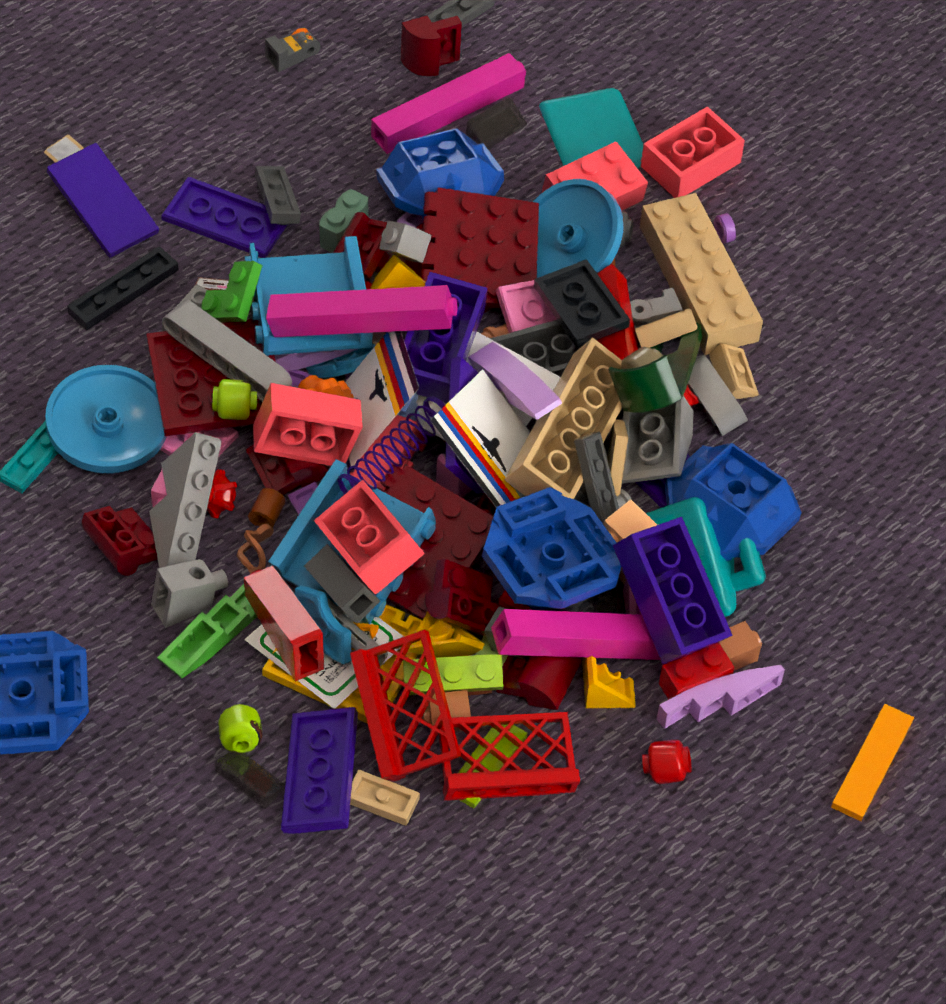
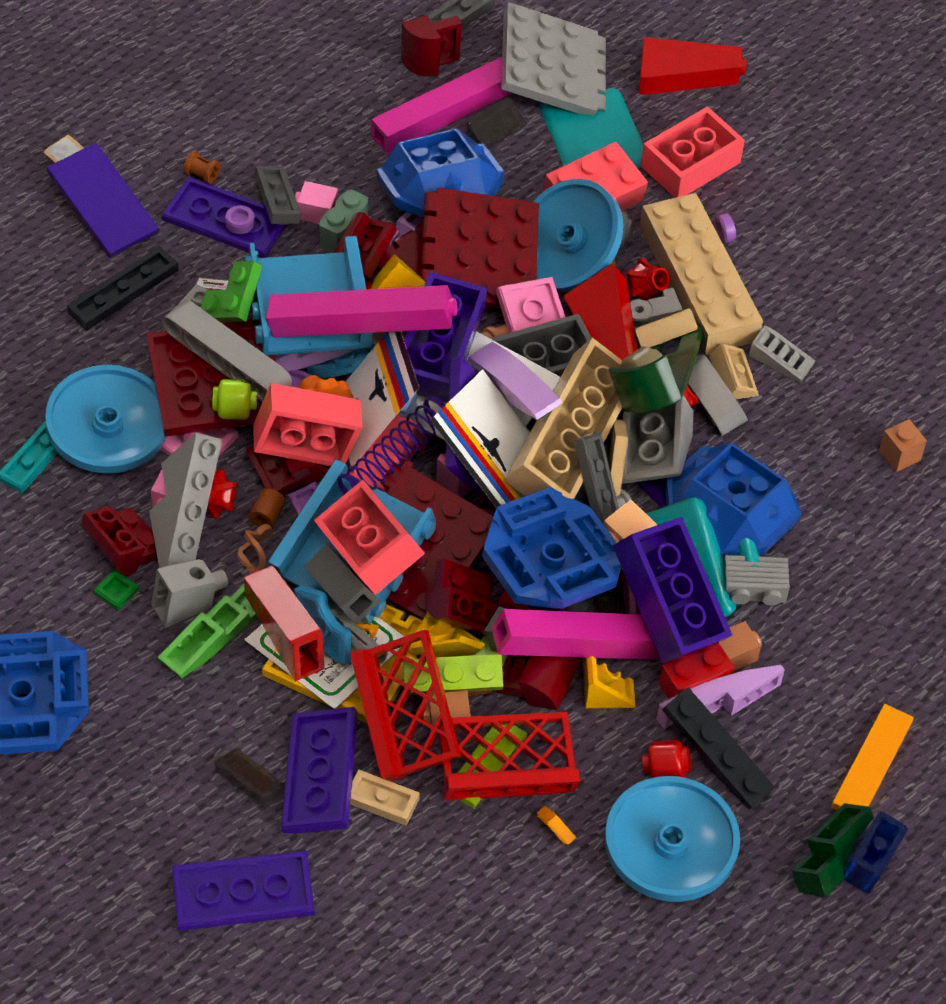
lime head [218,704,263,753] -> none
dark grey leg [265,27,321,72] -> none
light grey brick [379,221,432,263] -> none
black plate [534,259,630,348] -> none
none -> green tile [93,569,139,611]
none -> dark purple tile [172,851,315,931]
none -> dark orange bush [183,151,221,185]
none -> medium lavender tile [225,205,255,234]
none -> bright pink brick [295,181,338,224]
none -> light grey hinge [501,2,606,115]
none -> light orange tile [537,806,576,845]
none -> dark azure dish [605,776,740,902]
none -> red rock [626,258,670,301]
none -> red slope [639,37,747,95]
none -> black plate [662,687,775,809]
none -> light grey brick [724,555,790,606]
none -> light grey slope [749,325,815,383]
none -> dark green slope [792,803,874,897]
none -> clear blue brick [843,811,908,893]
none -> nougat brick [879,419,927,472]

